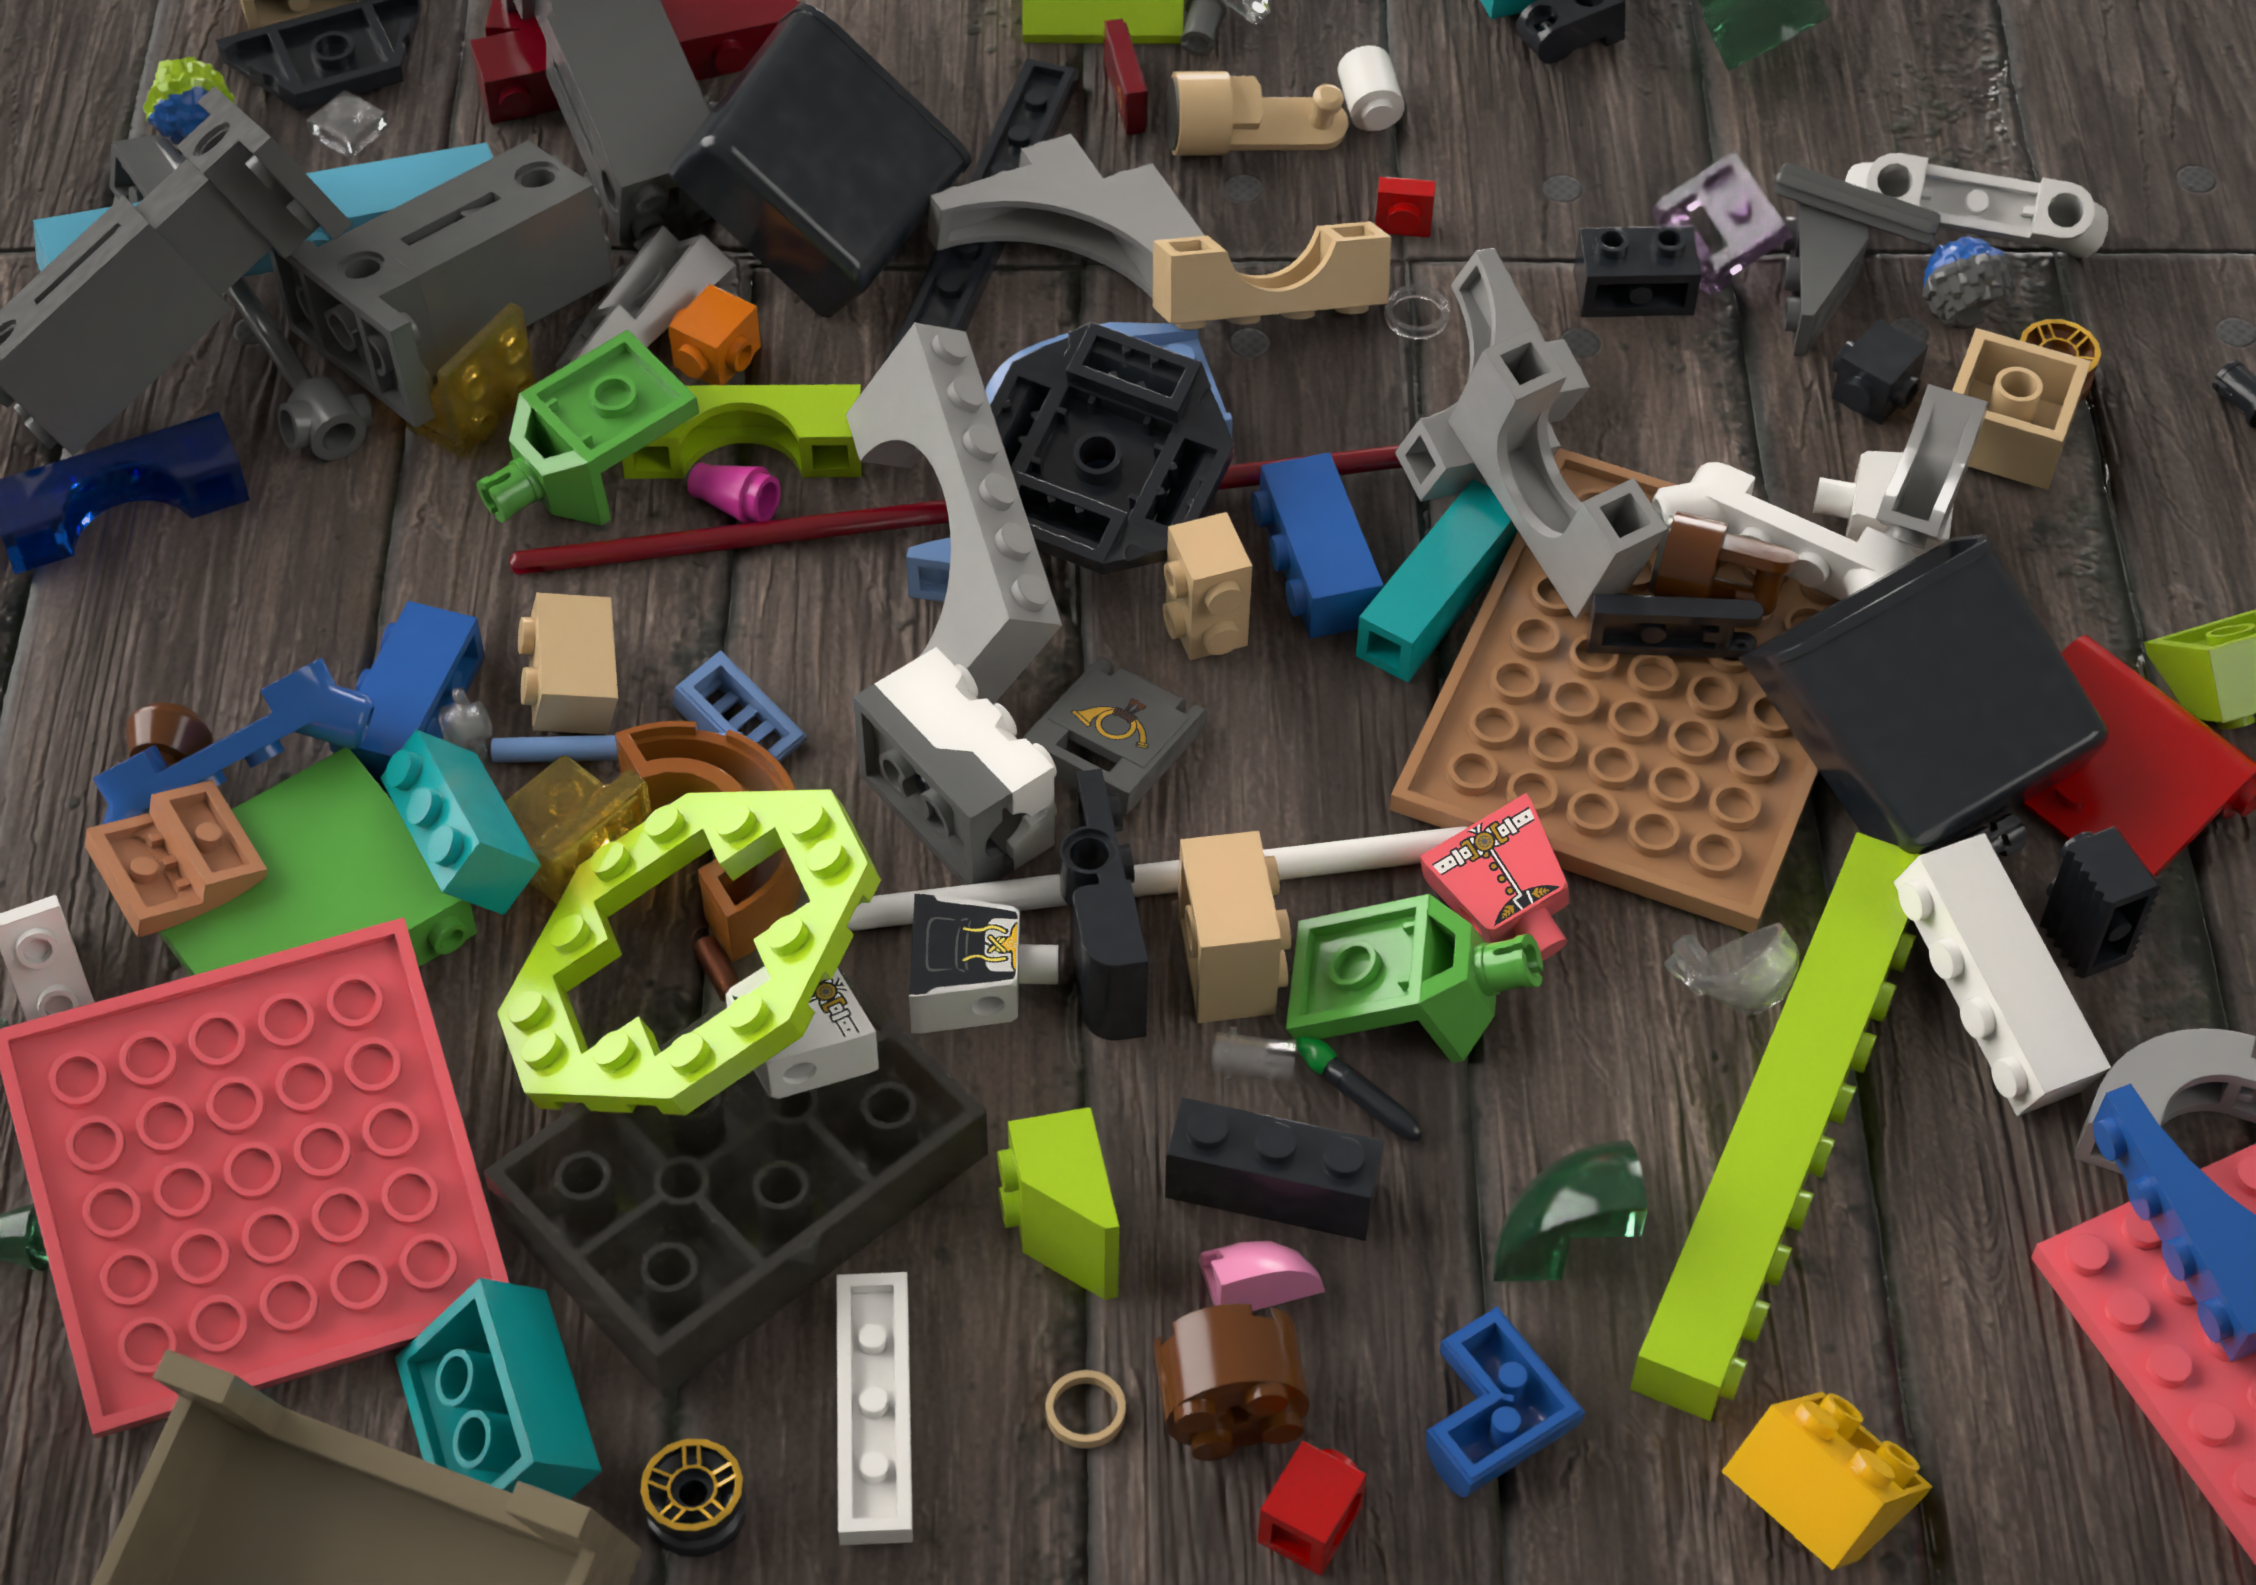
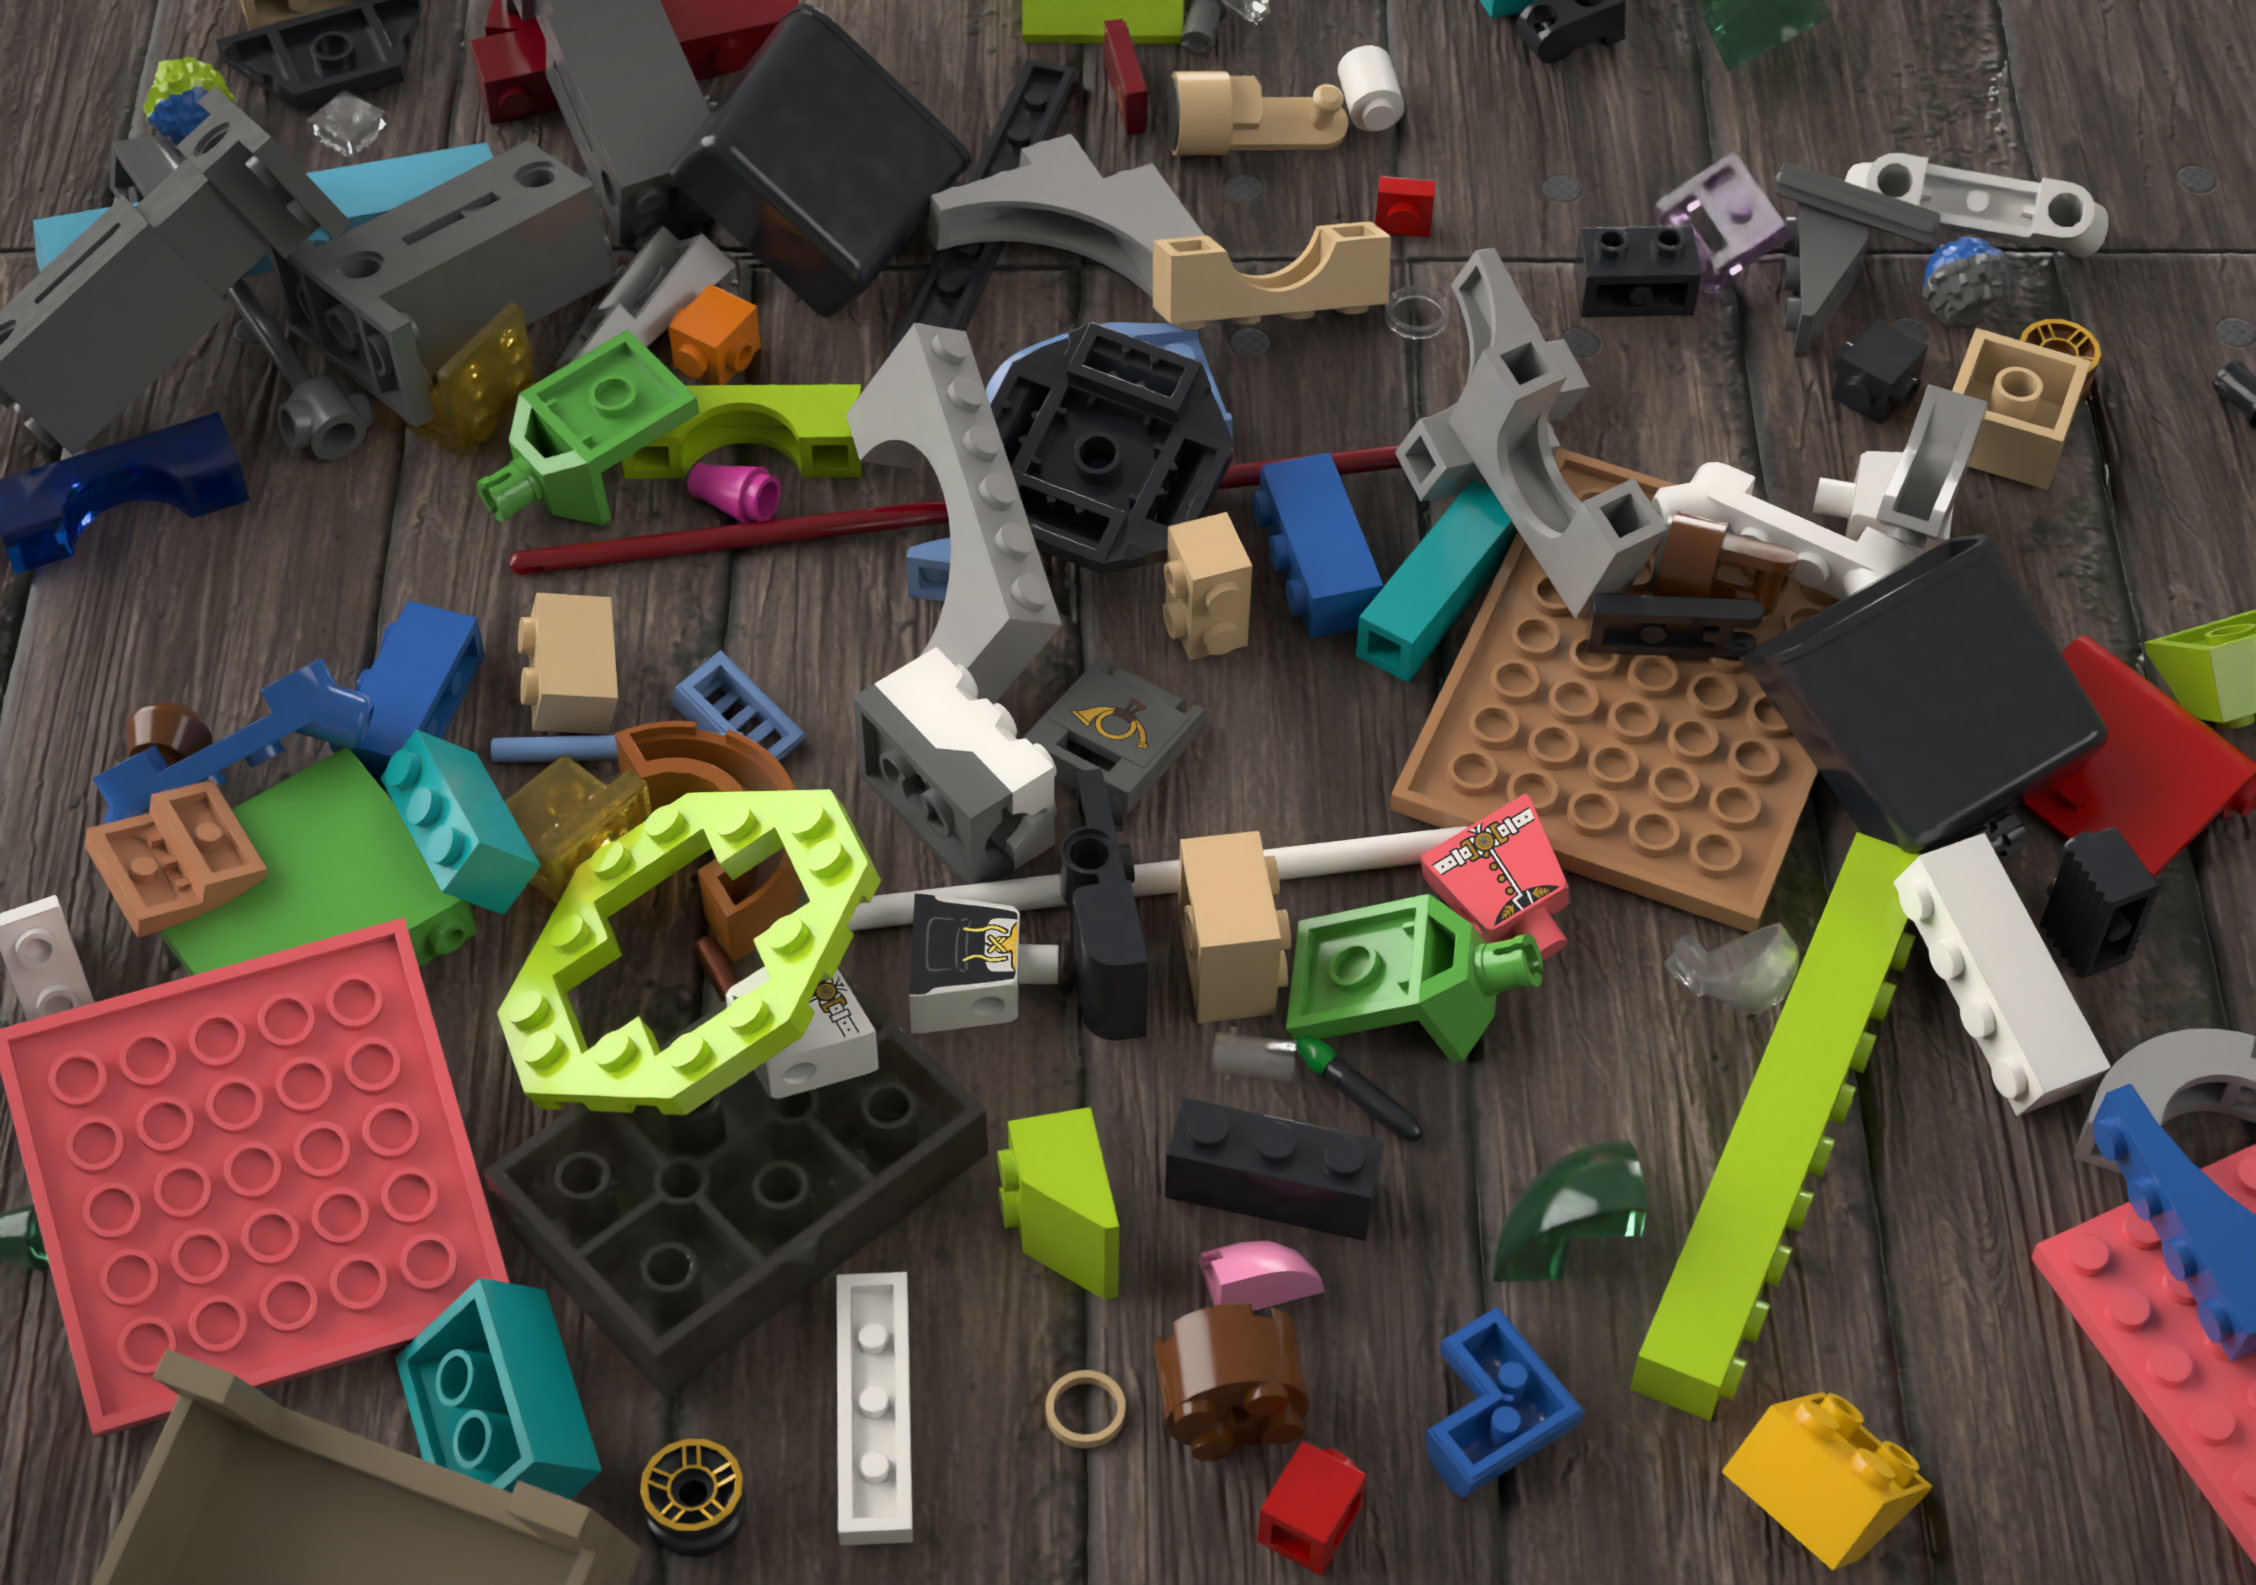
clear plate [439,687,492,760] -> none

